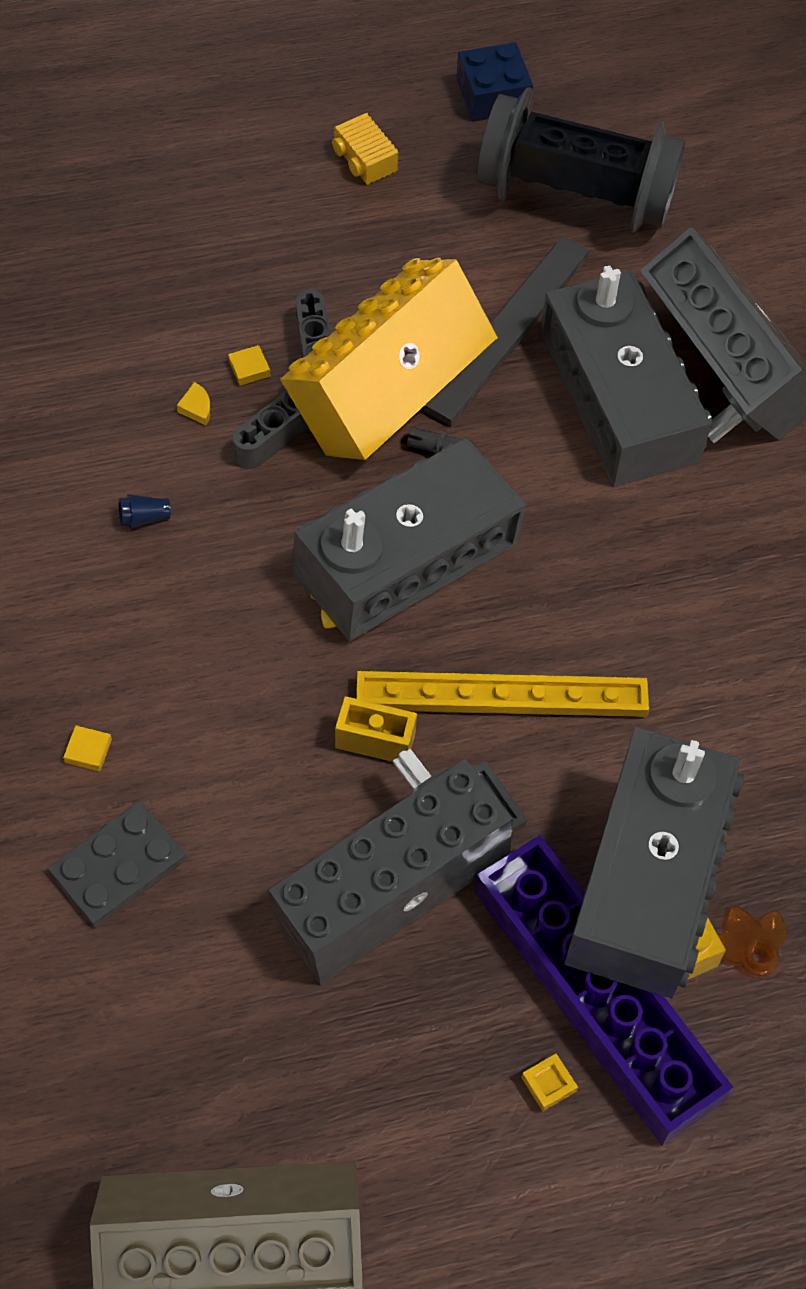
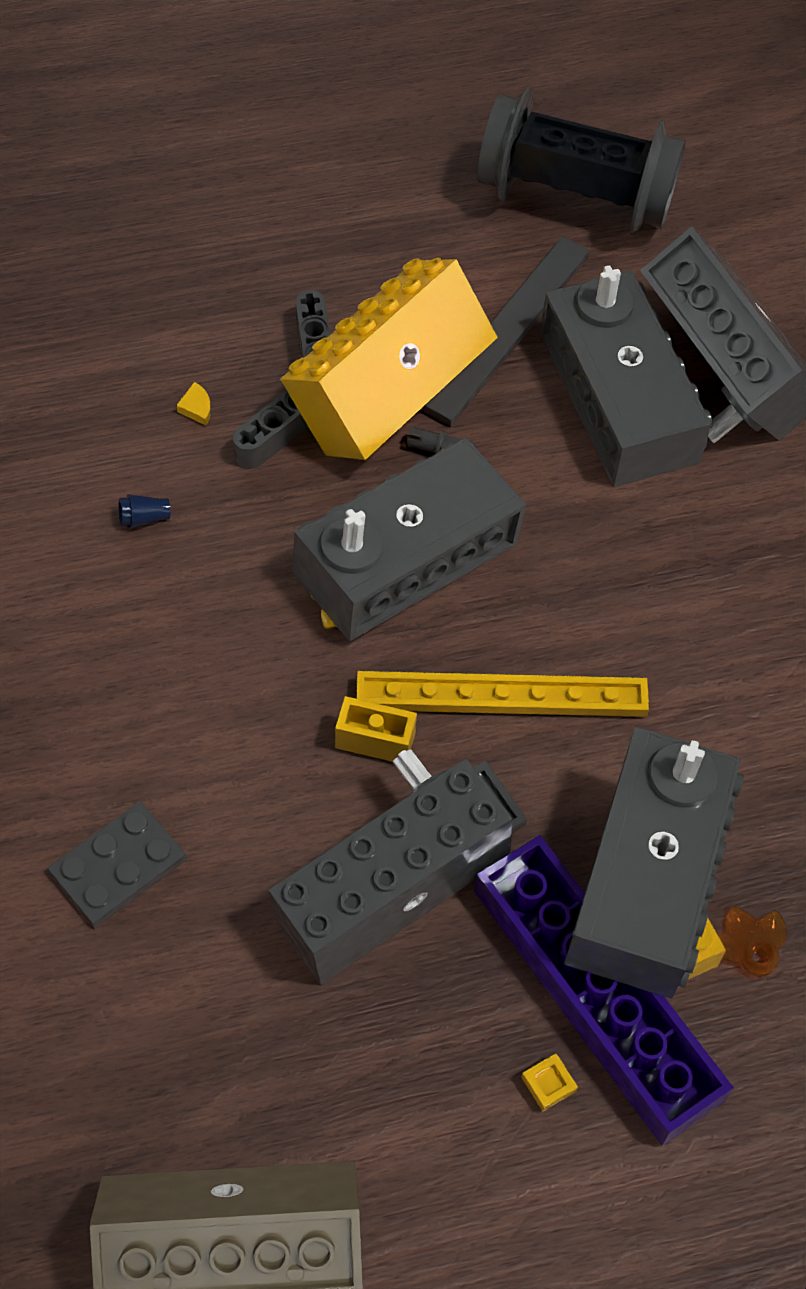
yellow tile [63,725,112,772] -> none
yellow tile [228,345,271,386] -> none
yellow brick [332,113,398,185] -> none
dark blue brick [456,42,533,122] -> none

